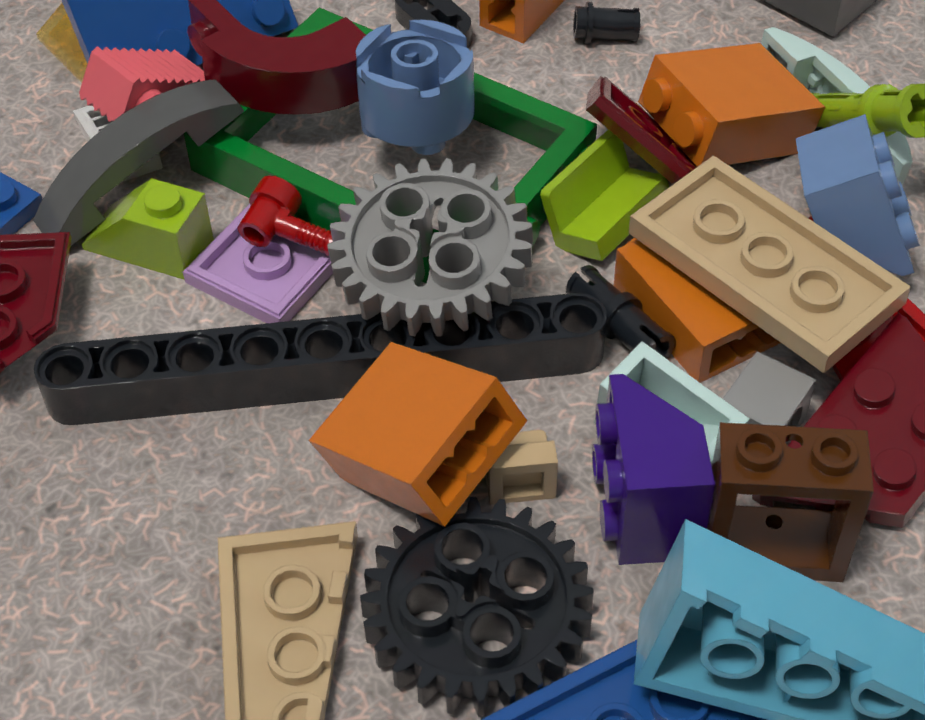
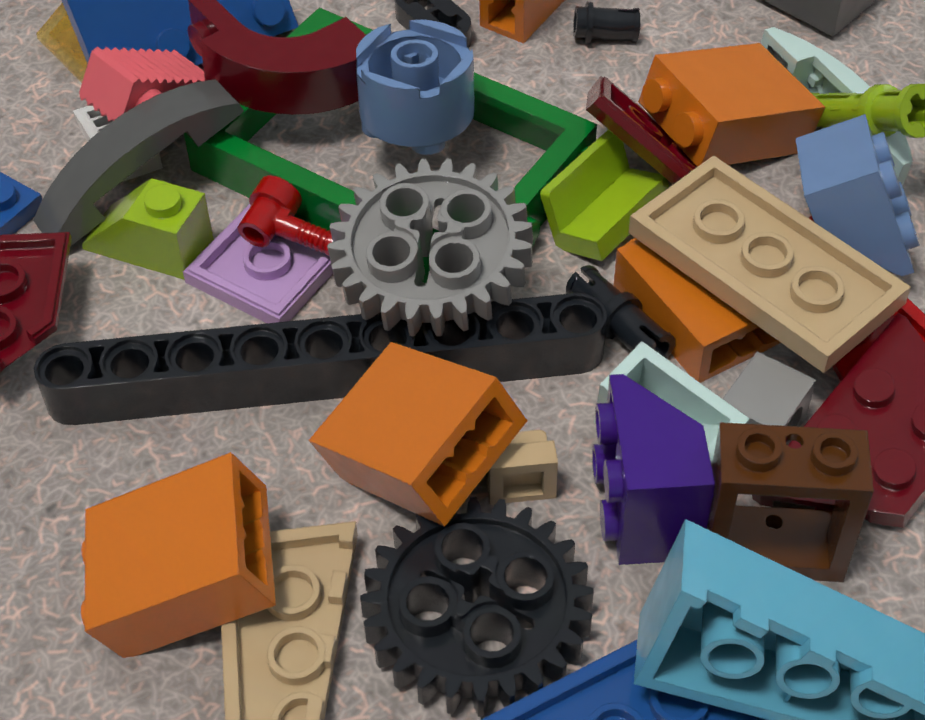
none -> orange brick [81,452,276,658]

